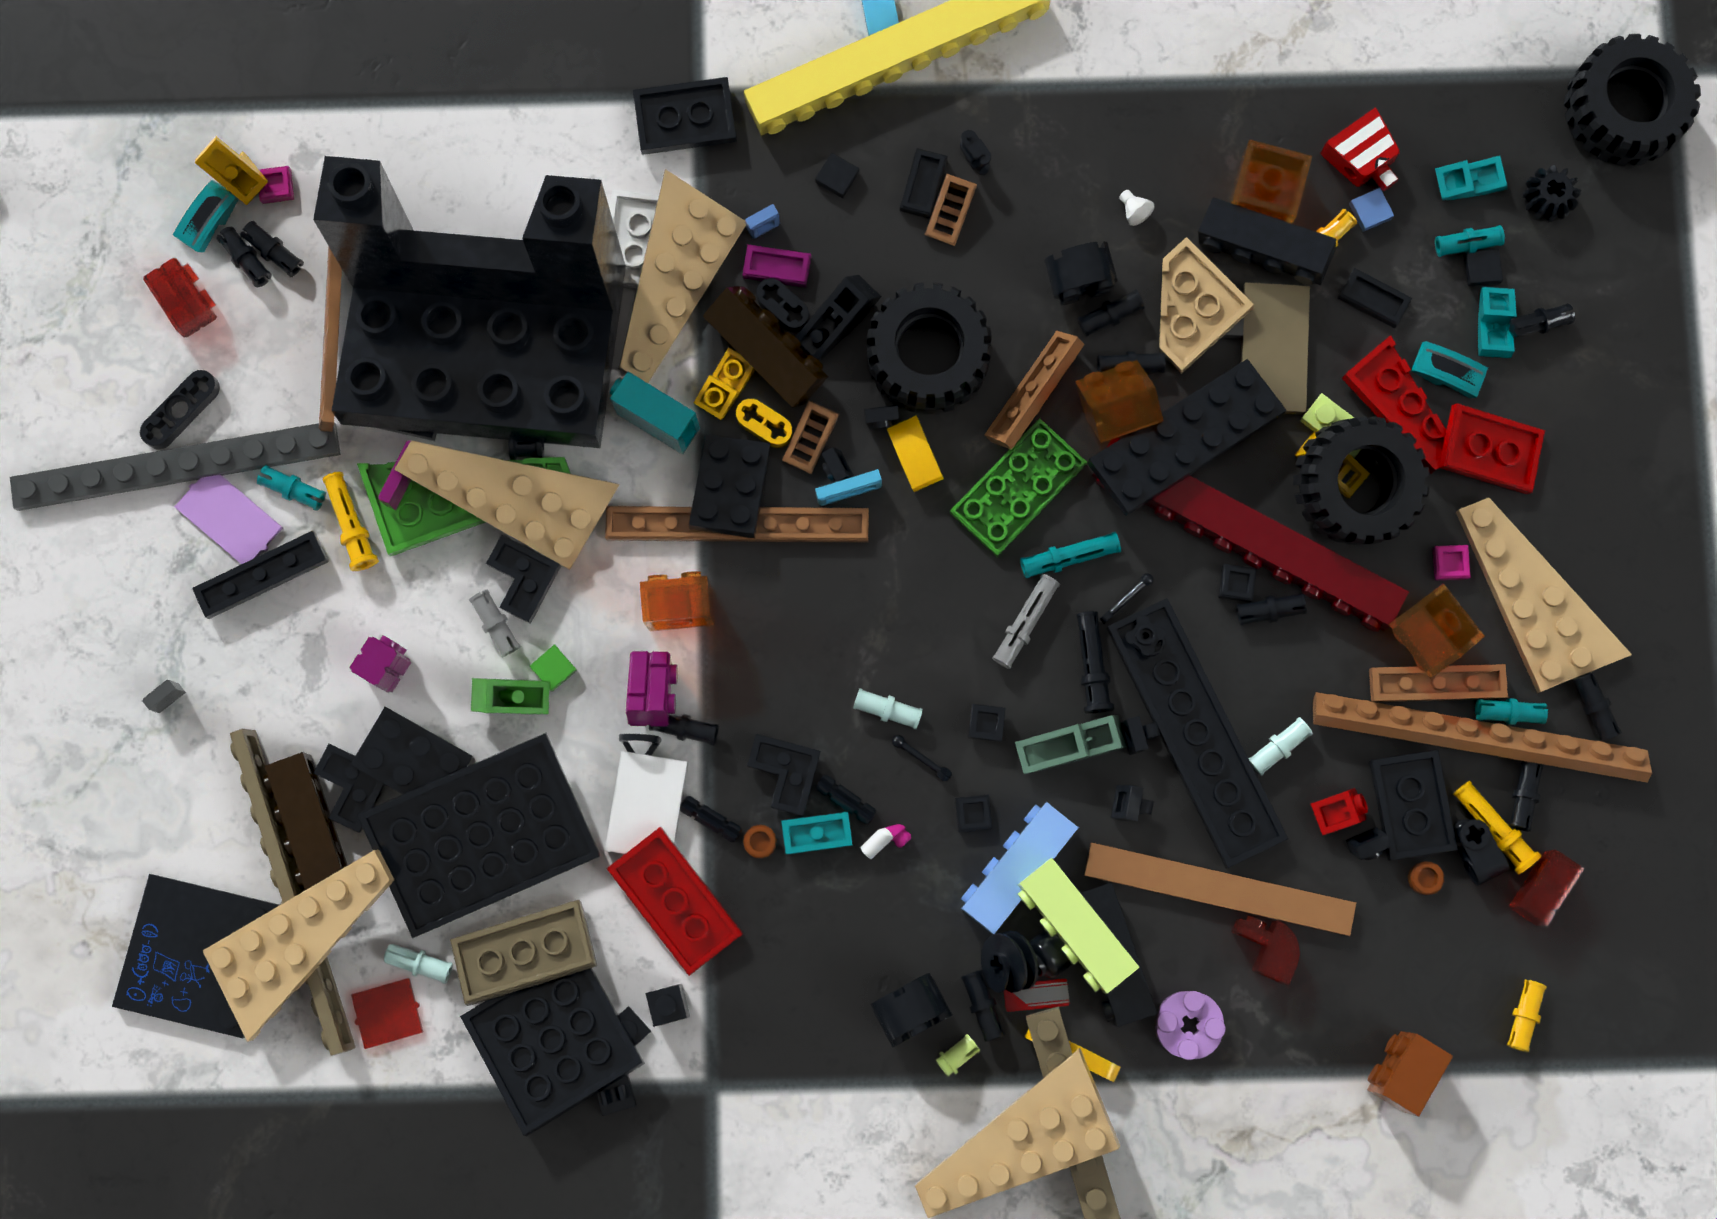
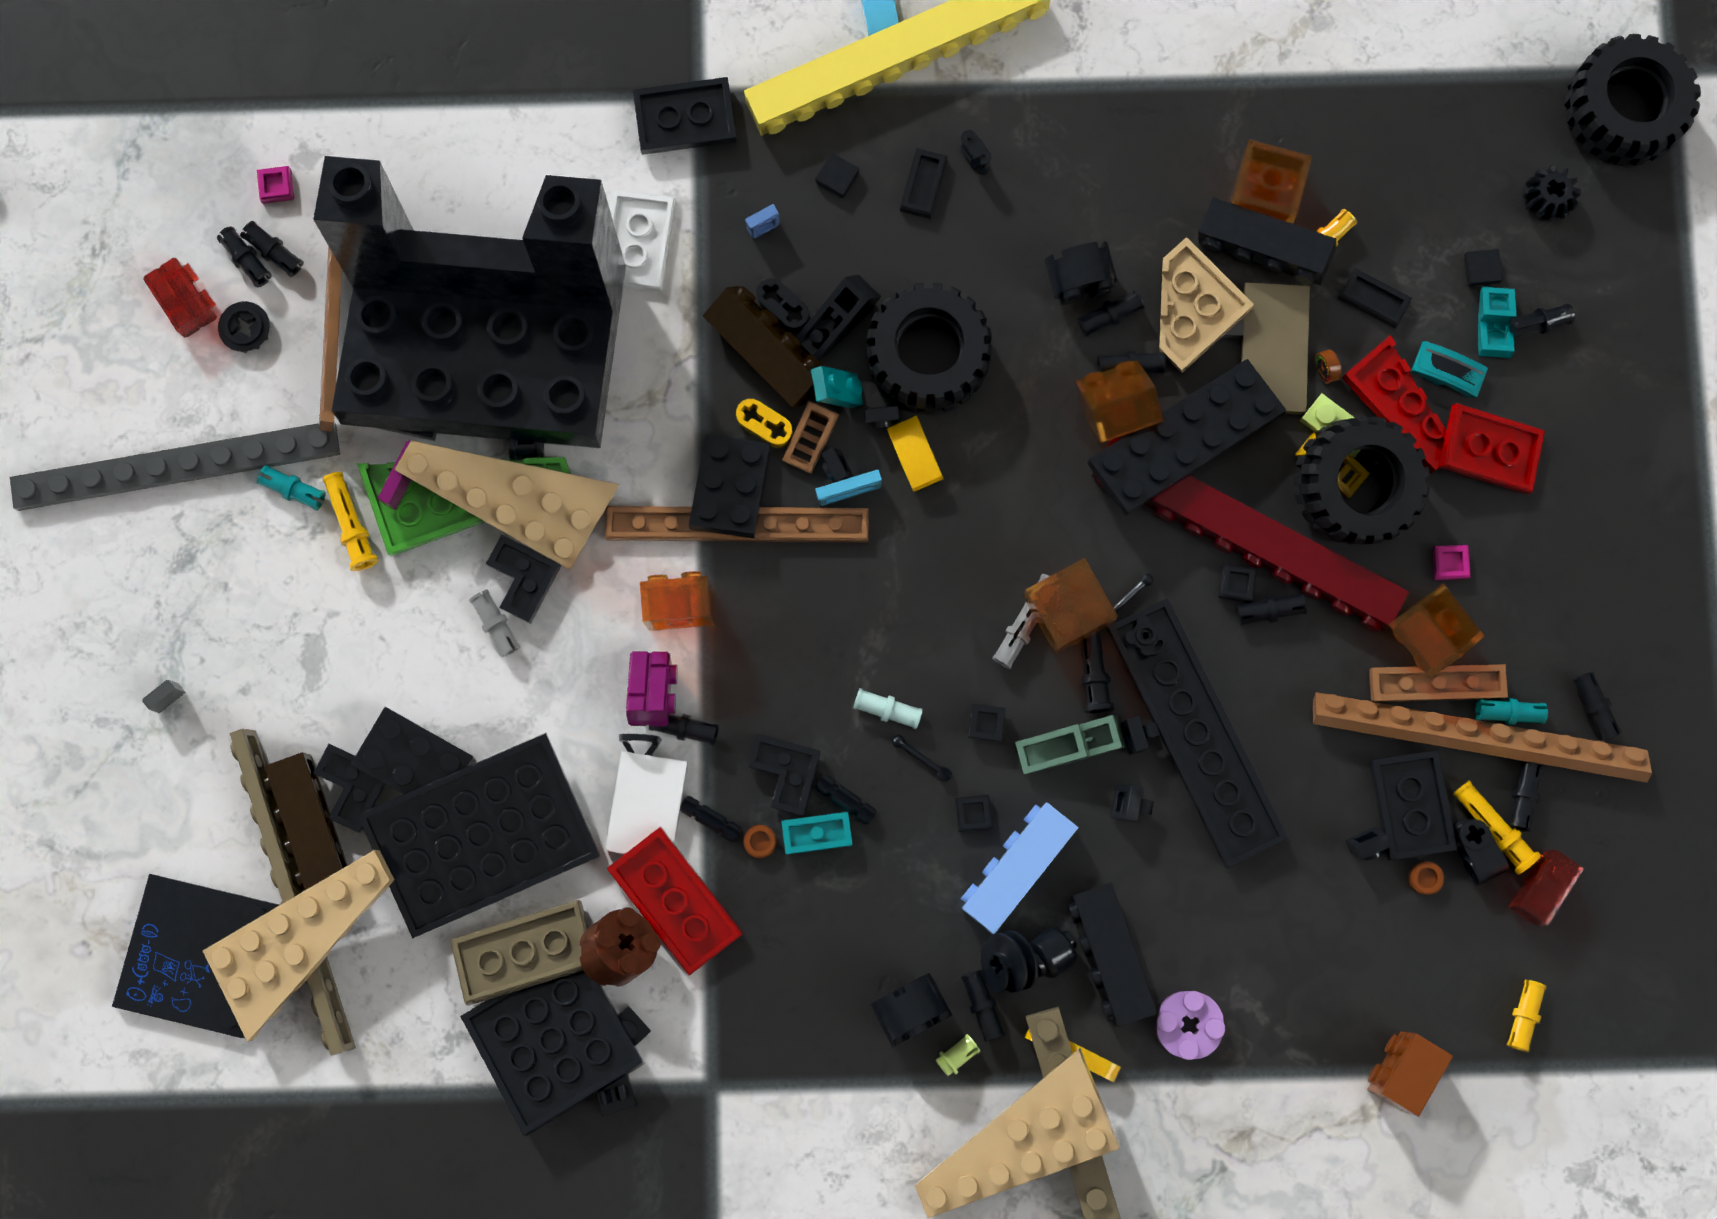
black beam [140,370,220,449] -> none
teal slope [173,180,239,252] -> none
lavender piece [175,475,283,564] -> none
black plate [192,530,329,619] -> none
yellow slope [195,136,268,205] -> none
magenta brick [349,635,411,693] -> none
clear red piece [351,978,423,1049] -> none
light aqua axle [384,944,453,984] -> none
bright green slope [471,678,550,714] -> none
bright green tile [530,644,577,692] -> none
teal brick [610,372,700,454] -> none
tan wing [618,169,746,383] -> none
black brick [645,984,690,1027] -> none
yellow slope [693,347,755,420] -> none
magenta tile [742,244,811,288] -> none
white arm [860,824,911,859] -> none
medium nougat slope [925,174,977,246] -> none
bright green tile [950,418,1088,557] -> none
medium nougat plate [984,331,1085,450] -> none
sticker [1004,979,1070,1012] -> none
yellowish green brick [1018,858,1140,994] -> none
teal pin [1020,532,1121,579] -> none
medium nougat tile [1084,843,1356,936] -> none
white rock [1119,190,1154,226] -> none
clear red brick [1231,916,1300,985] -> none
light aqua pin [1248,717,1313,776] -> none
red bracket [1311,788,1368,836] -> none
red torso [1320,108,1400,192] -> none
medium blue tile [1349,188,1394,232] -> none
teal slope [1435,156,1507,200] -> none
teal pin [1435,225,1505,257] -> none
tan wing [1456,498,1632,693] -> none
none -> black gear [218,301,271,353]
none -> copper brick [579,907,661,987]
none -> teal plate [811,366,863,409]
none -> clear orange brick [1023,558,1118,654]
none -> dark orange tile [1315,349,1342,384]

